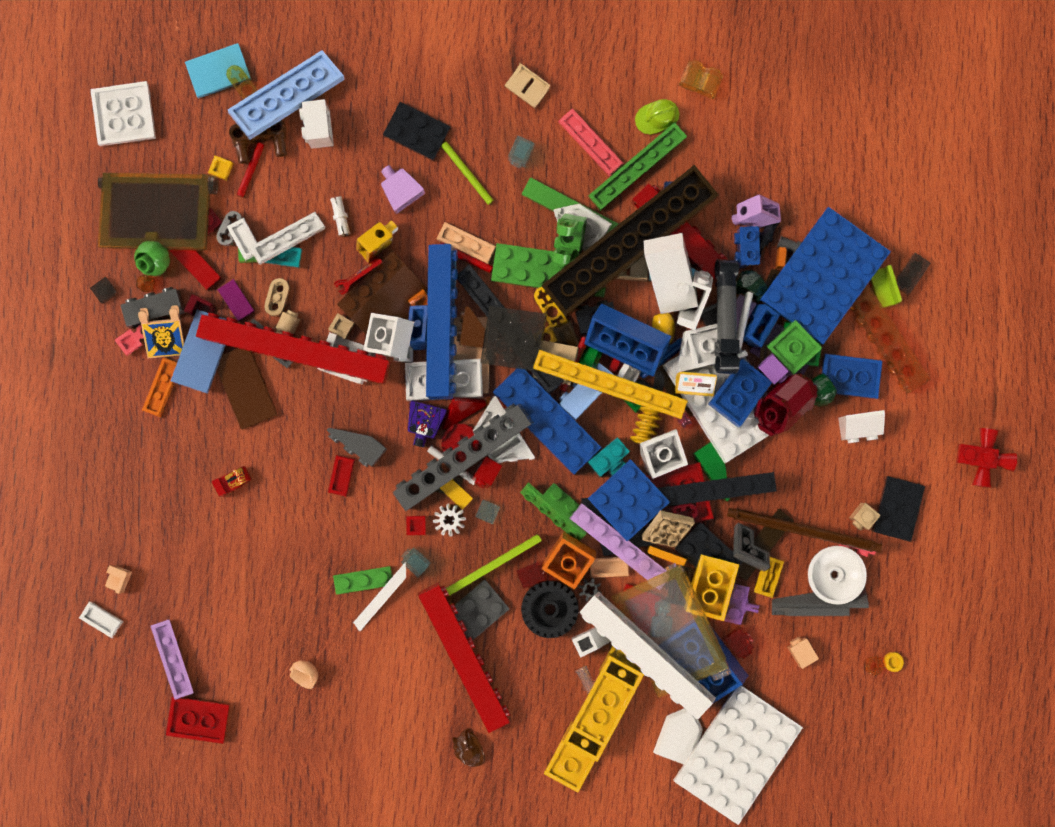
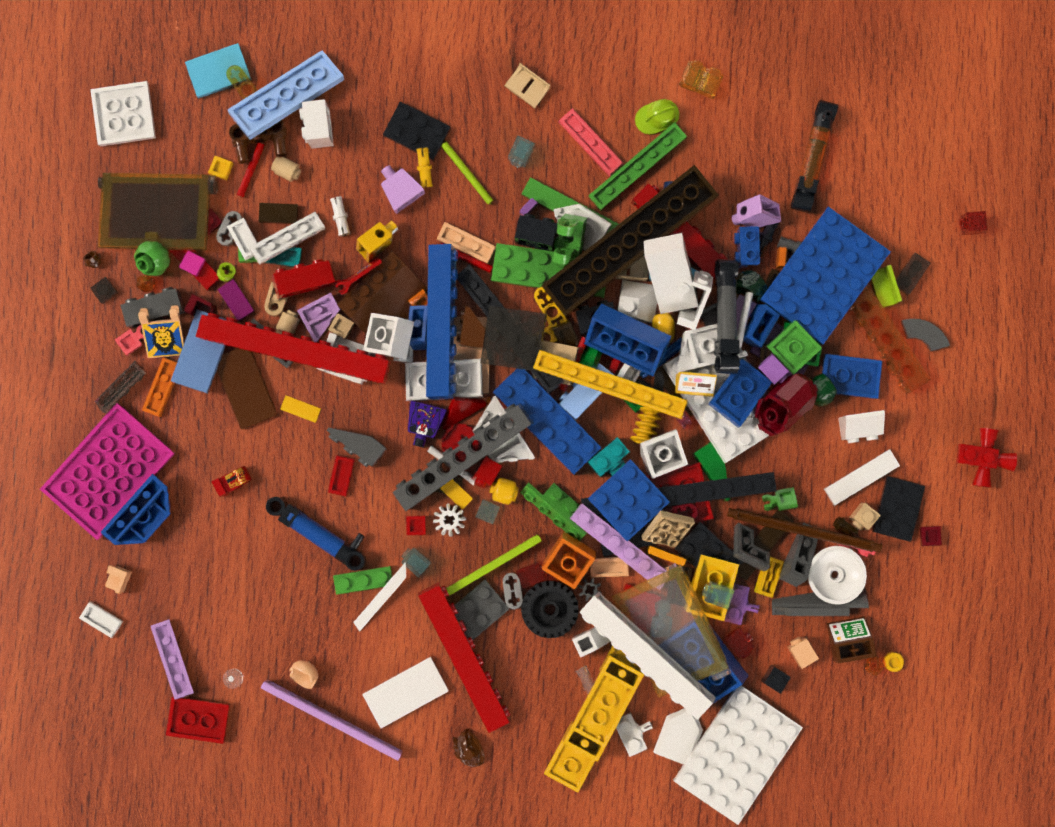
none -> dark pink plate [40,403,175,540]
none -> reddish brown plate [83,251,101,268]
none -> clear smoke plate [94,361,146,414]
none -> blue wedge [101,474,171,545]
none -> dark pink tile [179,251,206,277]
none -> lime bush [217,262,236,282]
none -> clear tile [223,669,243,689]
none -> dark brown tile [258,203,298,224]
none -> lavender tile [261,680,403,761]
none -> piece [266,497,366,571]
none -> tan brick [271,156,301,182]
none -> red brick [271,259,335,299]
none -> yellow sticker [280,395,321,423]
none -> lavender wing [297,293,340,342]
none -> white tile [362,657,449,728]
none -> yellow pin [416,148,433,187]
none -> yellow head [489,477,519,505]
none -> light grey beam [503,573,523,609]
none -> black brick [514,214,557,251]
none -> medium lavender tile [520,198,537,216]
none -> white plate [616,712,653,757]
none -> white slope [617,280,657,323]
none -> clear light blue brick [702,581,734,609]
none -> black brick [761,665,791,694]
none -> bright green plate [762,487,798,511]
none -> dark grey slope [779,522,818,587]
none -> piece [790,100,838,213]
none -> white tile [824,449,900,505]
none -> reddish brown slope [826,616,876,664]
none -> dark brown pin [833,516,859,537]
none -> dark grey tile [901,319,950,352]
none -> dark red plate [920,526,942,546]
none -> clear red brick [959,211,988,235]

